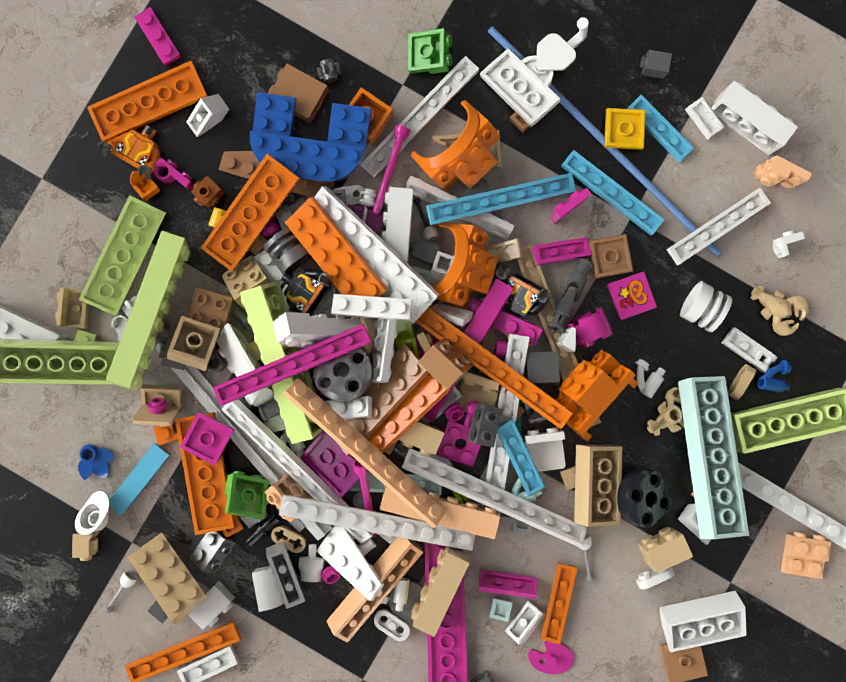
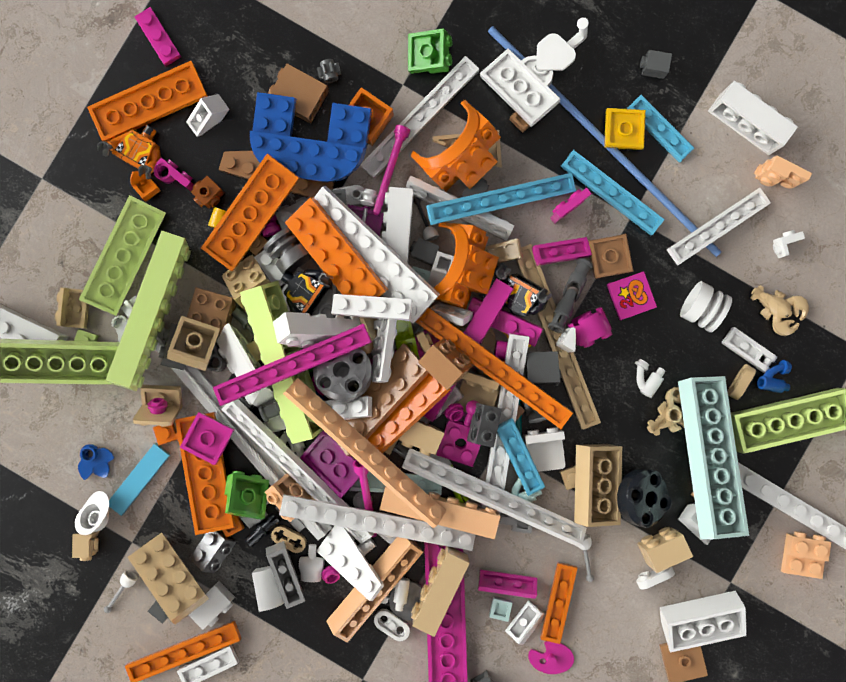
orange piece [556,350,639,442] -> none
white plate [685,97,724,140] -> none

